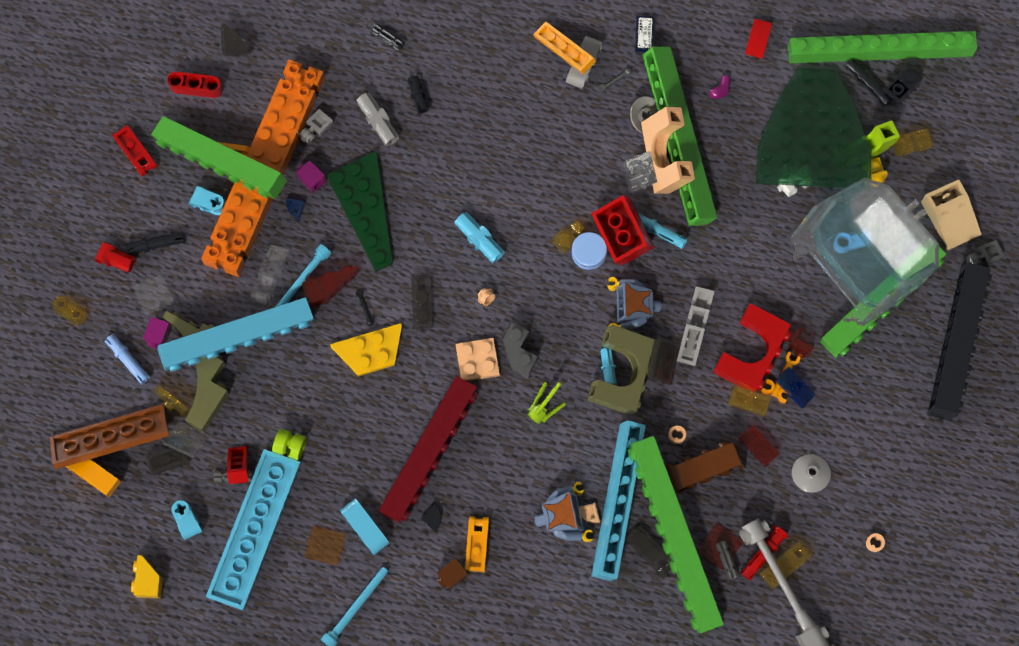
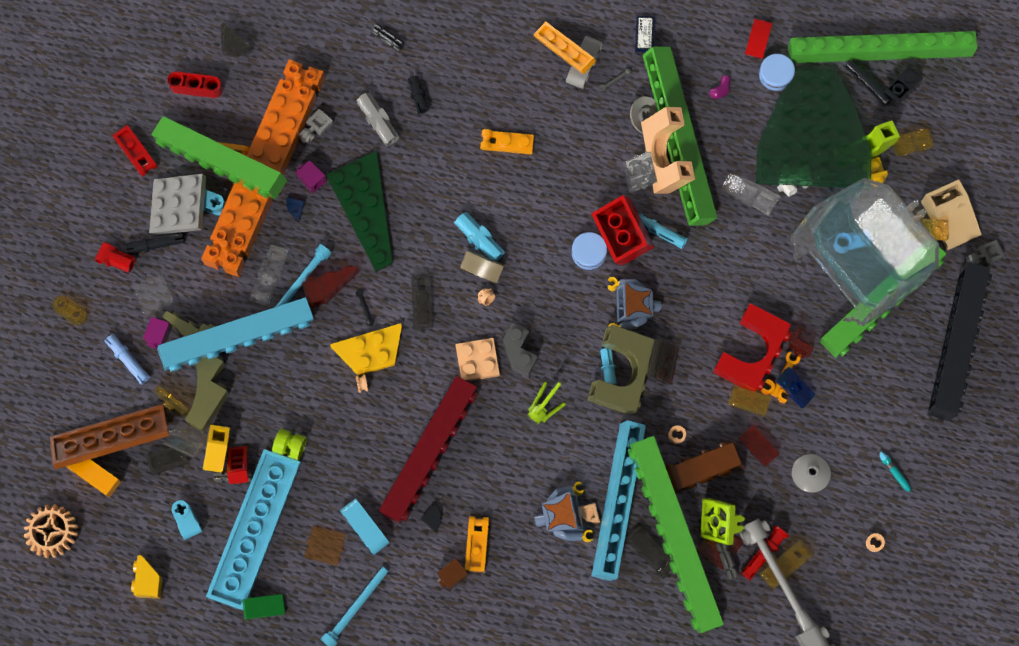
clear yellow plate [551,220,585,254] -> none
light grey slope [677,286,714,366] -> none
none -> light nougat gear [24,504,78,558]
none -> light grey plate [149,174,206,235]
none -> yellow slope [203,425,230,473]
none -> green tile [242,594,285,620]
none -> light nougat bush [356,374,368,393]
none -> dark tan slope [460,250,504,283]
none -> light orange plate [480,129,534,154]
none -> lime piece [701,498,745,545]
none -> clear slope [720,174,780,216]
none -> light blue head [759,54,795,91]
none -> teal piece [880,452,911,492]
none -> clear yellow plate [909,219,949,240]

